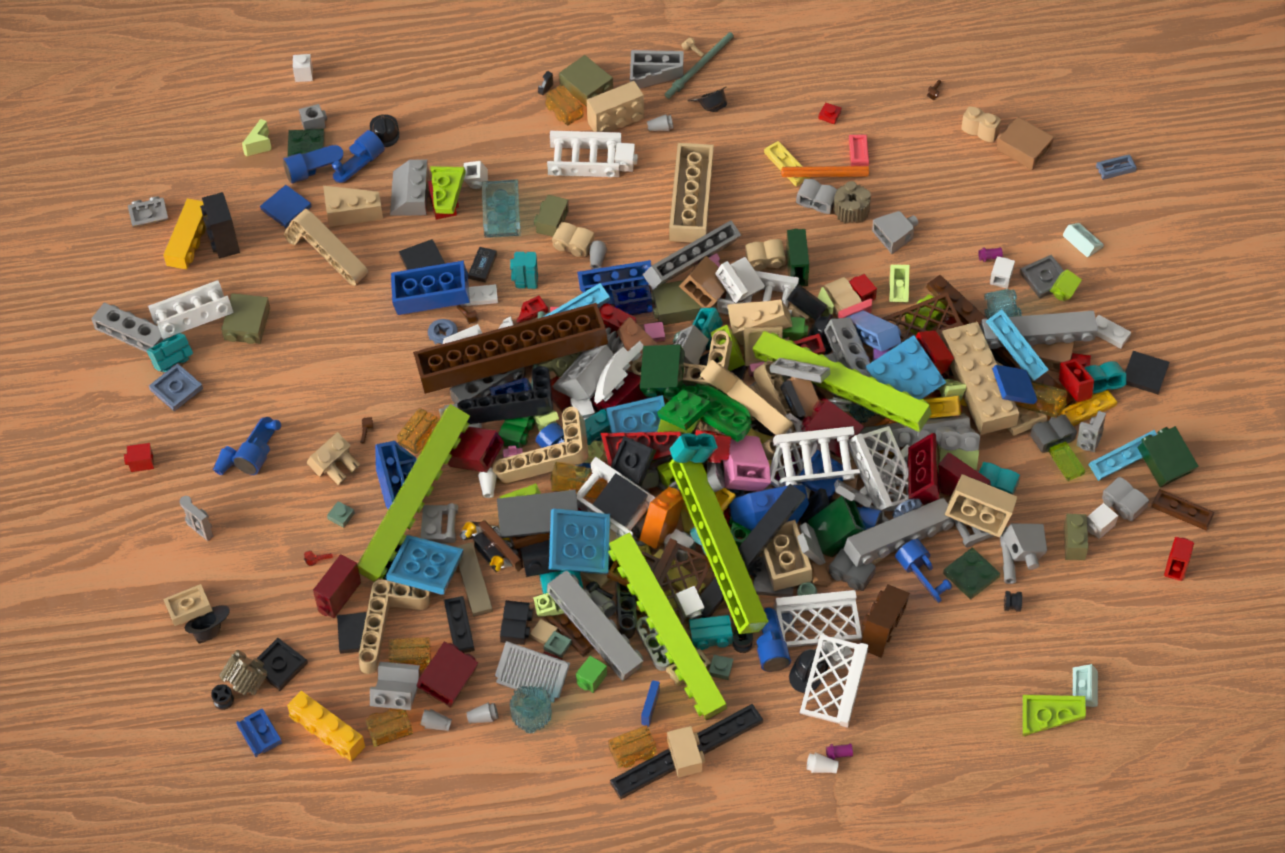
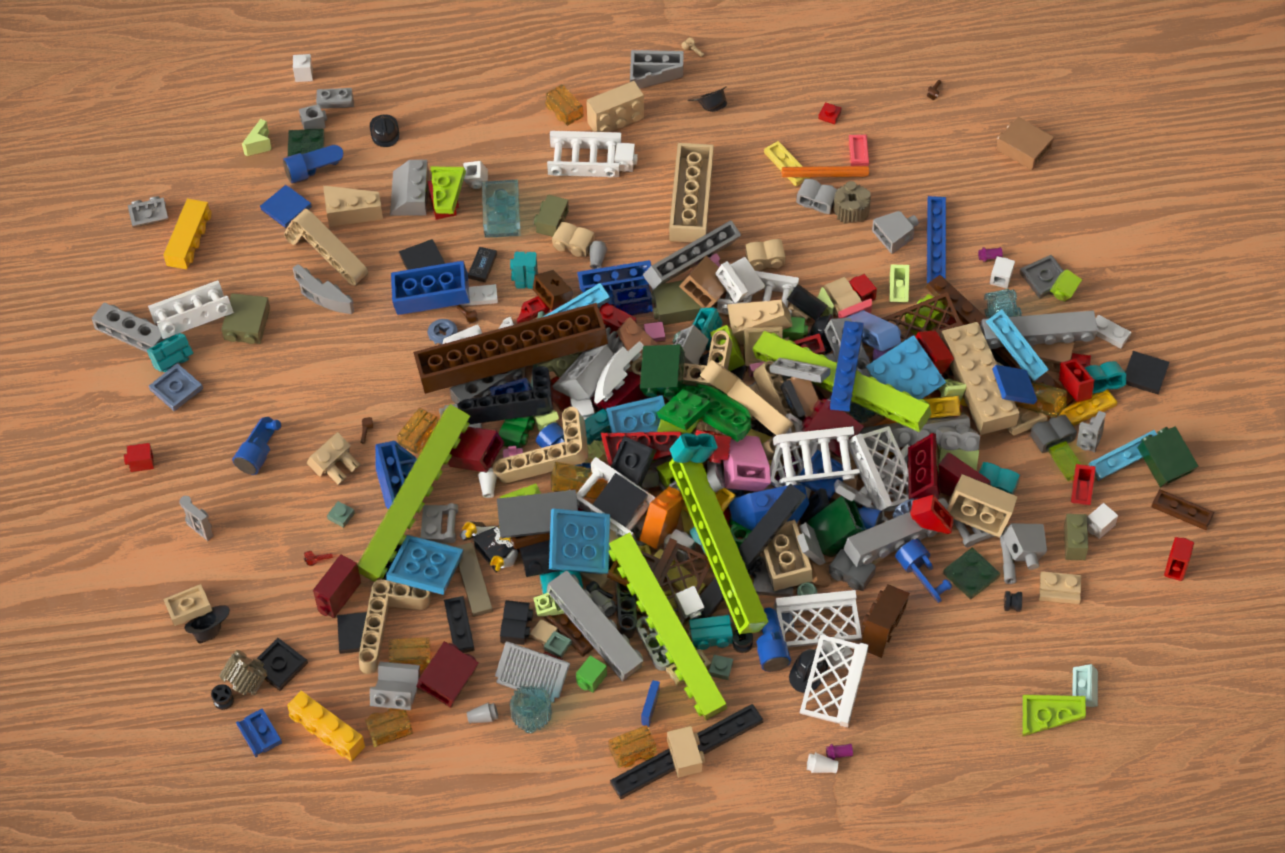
black brick [200,192,240,259] -> none
blue cone [213,446,237,475] -> none
blue piece [332,130,385,183] -> none
light grey cone [420,709,452,731] -> none
reddish brown tile [479,520,524,572] -> none
black tile [538,71,553,95] -> none
olive brick [559,55,613,107] -> none
light grey cone [647,114,674,132] -> none
sand green bar [665,32,734,99] -> none
dark green brick [786,229,810,287] -> none
tan brick [961,107,1001,142] -> none
light aqua slope [1063,223,1104,257] -> none
sand blue tile [1096,154,1137,180] -> none
light grey brick [1102,477,1149,521] -> none
none -> light grey slope [293,264,354,314]
none -> light grey bracket [316,88,354,109]
none -> reddish brown brick [533,270,573,311]
none -> blue plate [830,321,864,411]
none -> red slope [910,495,954,534]
none -> blue plate [927,196,946,283]
none -> tan plate [1039,572,1081,604]
none -> red slope [1070,464,1096,505]

